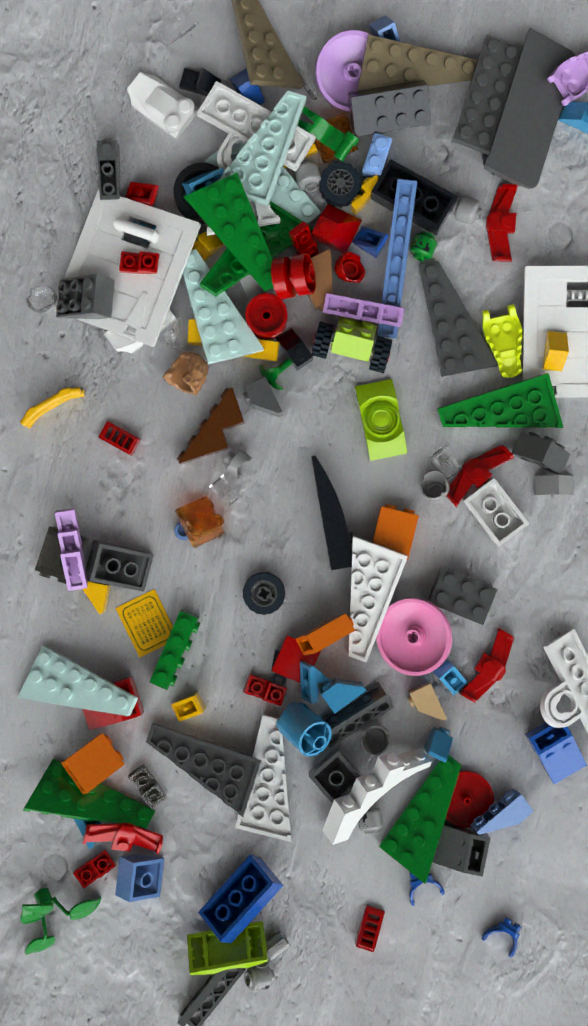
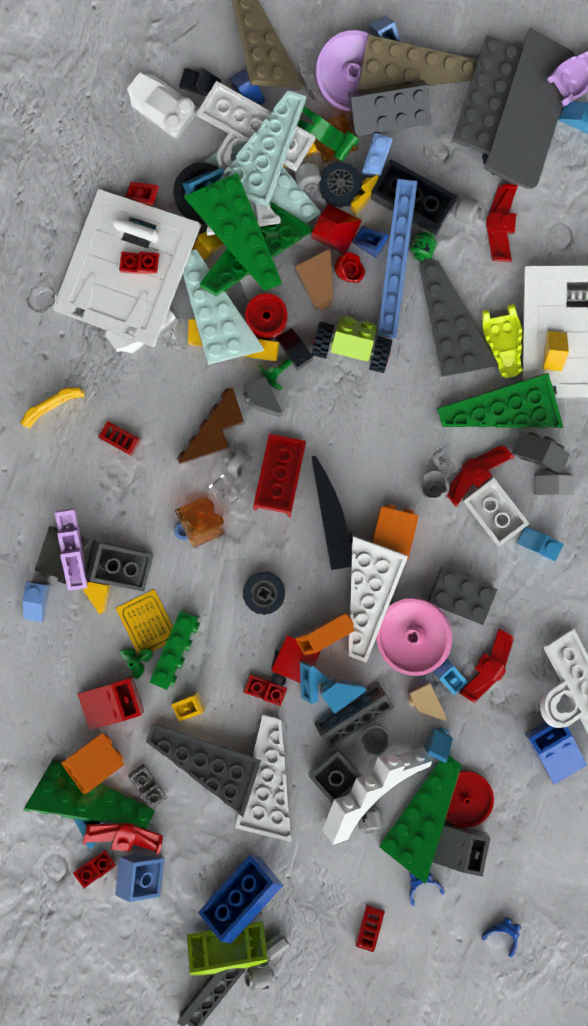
light aqua wing [17,646,138,716] -> none
green plant [20,888,101,955] -> none
dark grey slope [56,274,115,319] -> none
dark grey slope [97,140,120,200] -> none
medium nougat hair [163,352,209,395] -> none
red wheel [271,253,316,300] -> none
dark azure cylinder [276,702,332,757] -> none
red slope [289,221,319,258] -> none
lavender slope [323,293,405,327] -> none
lime slope [355,379,407,461] -> none
medium blue slope [470,788,534,835] -> none
none -> medium blue slope [23,581,50,622]
none -> green plant [120,648,153,680]
none -> red plate [253,433,306,518]
none -> dark azure slope [516,527,564,561]

